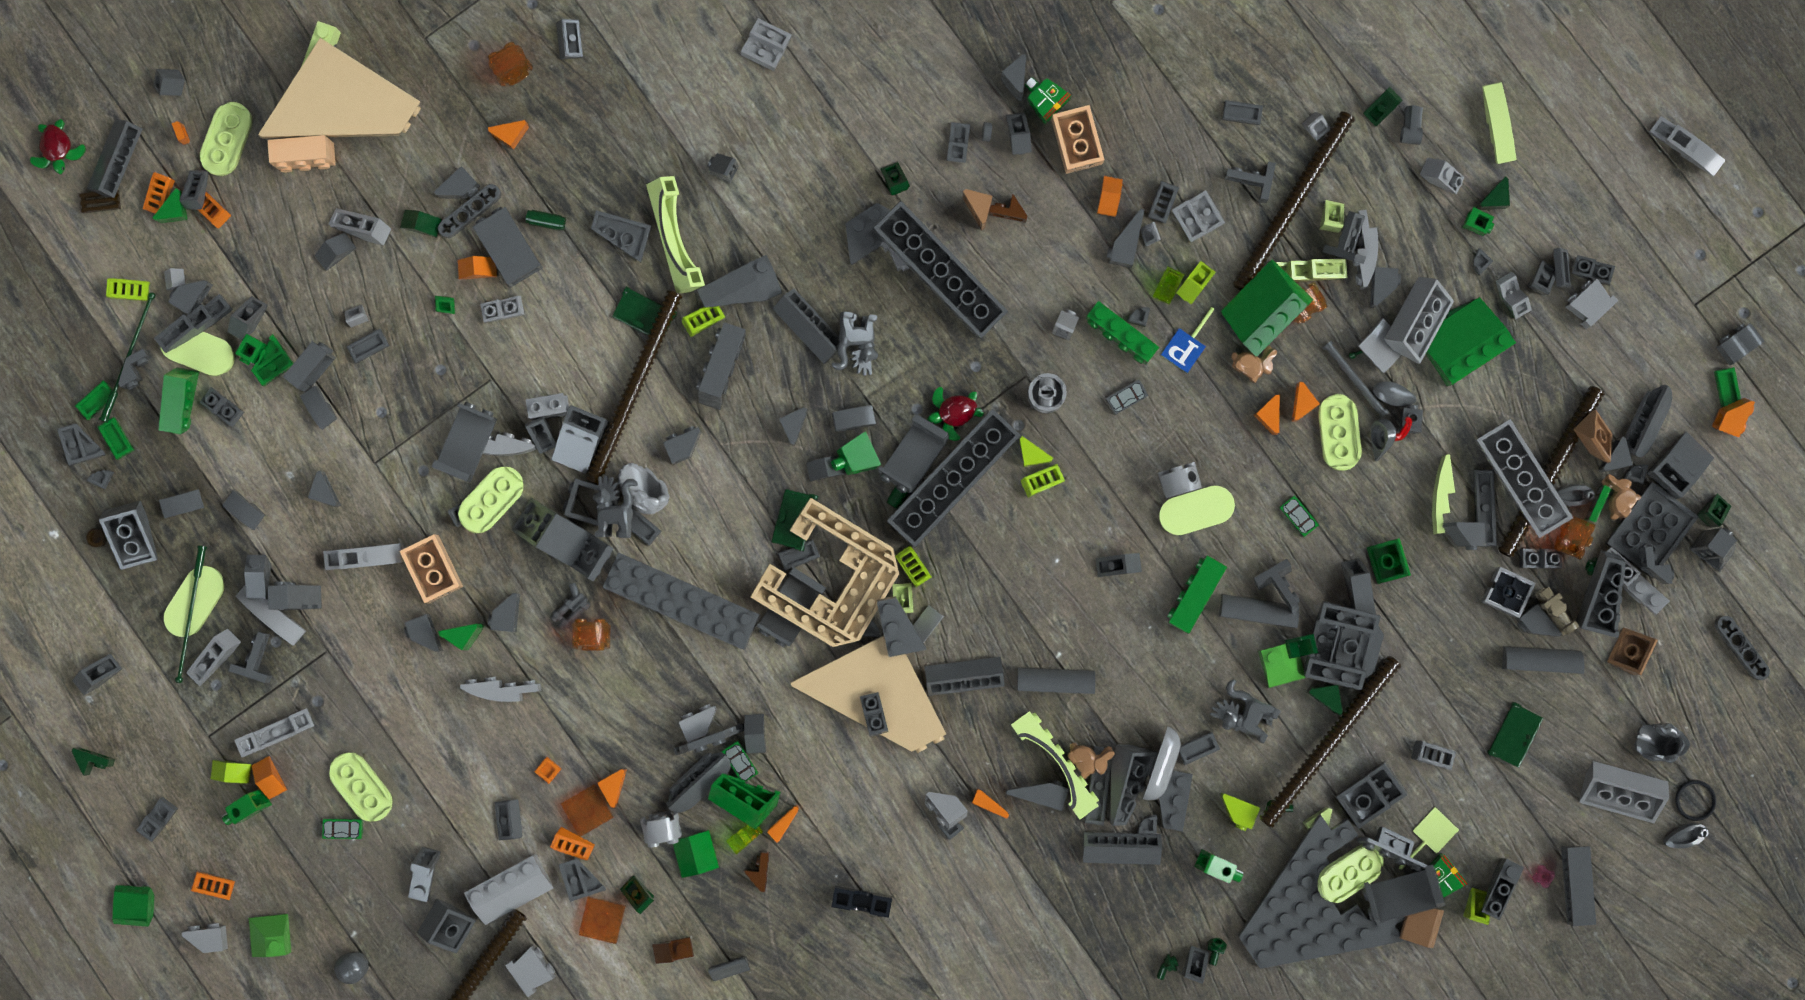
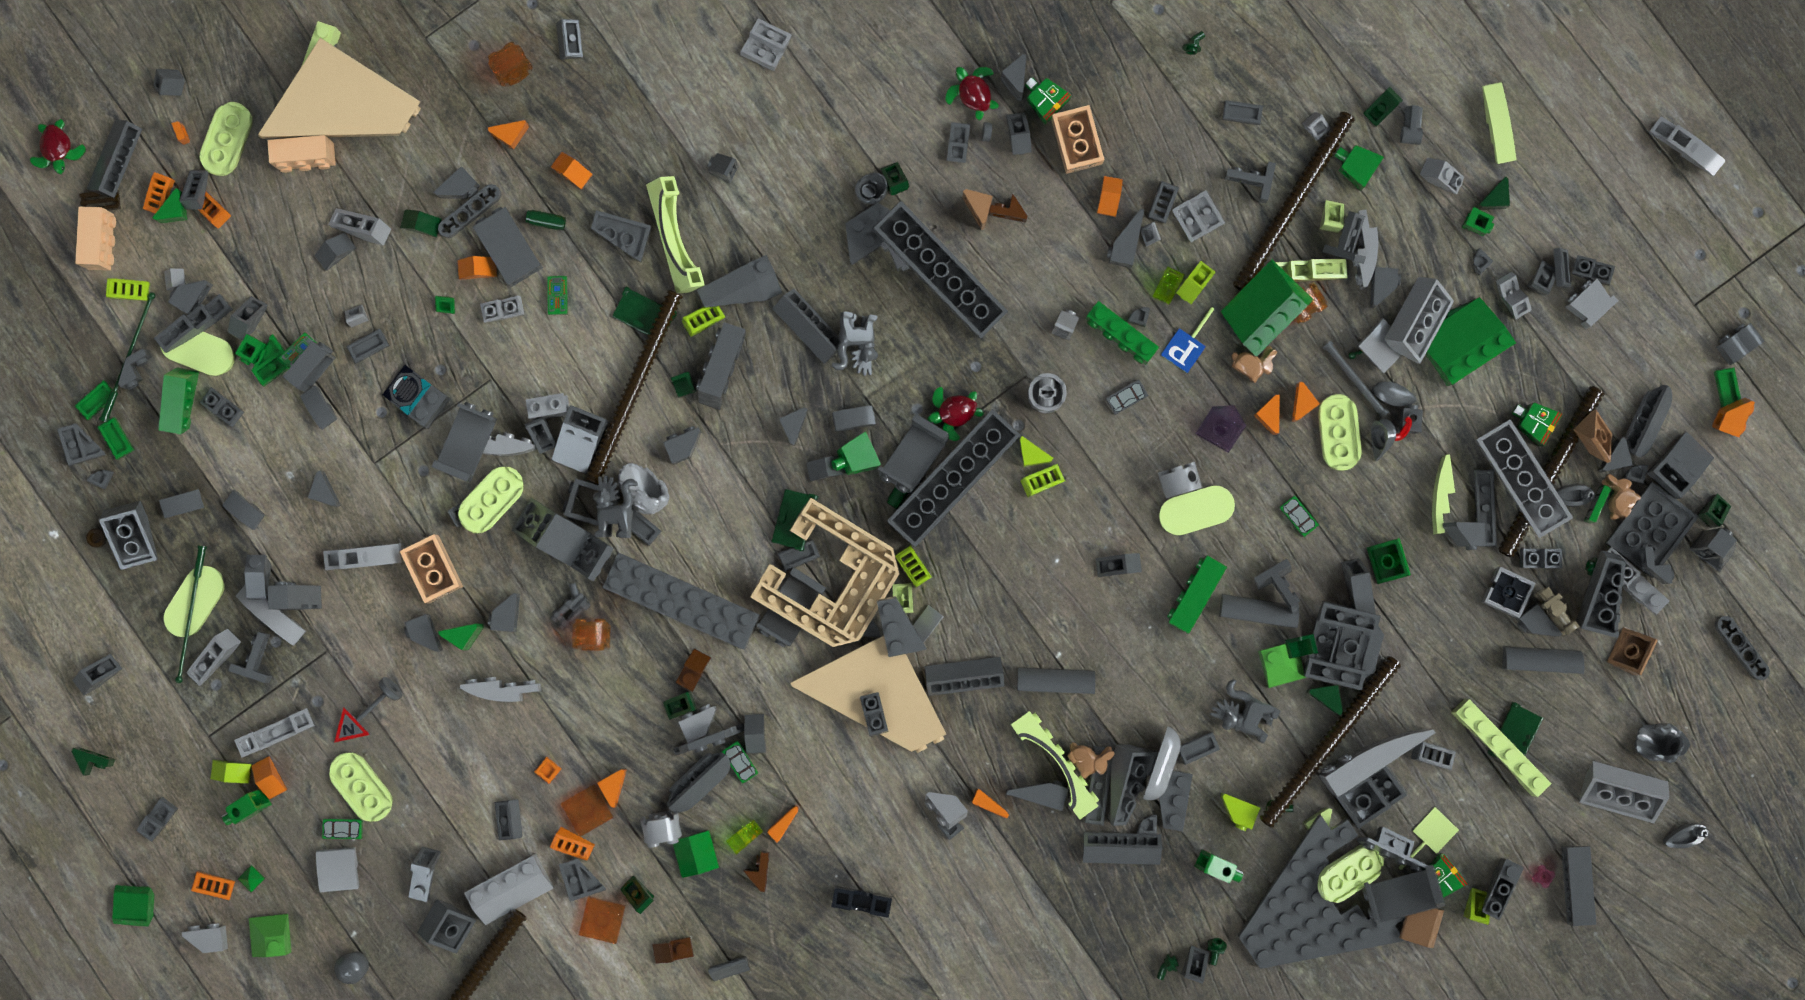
light grey hips [505,945,556,997] -> none
green wedge [708,773,781,830] -> none
clear orange brick [1554,515,1596,560] -> none
black tyre [1675,780,1716,821] -> none
none -> light nougat brick [75,207,116,271]
none -> green slope [238,865,265,893]
none -> green tile [278,332,318,369]
none -> light grey slope [316,847,360,892]
none -> dark grey piece [334,677,402,743]
none -> slope [382,365,451,429]
none -> green tile [547,276,568,315]
none -> orange slope [551,152,593,190]
none -> dark green slope [663,691,697,720]
none -> dark green panel [671,372,696,398]
none -> reddish brown slope [676,649,711,692]
none -> dark grey hair [855,173,888,204]
none -> animal [945,67,999,121]
none -> dark green plate [1182,31,1205,55]
none -> clear purple slope [1196,405,1246,453]
none -> light grey slope [1319,728,1436,797]
none -> green torso [1334,145,1384,191]
none -> yellowish green arch [1451,699,1551,797]
none -> green torso [1512,403,1563,447]

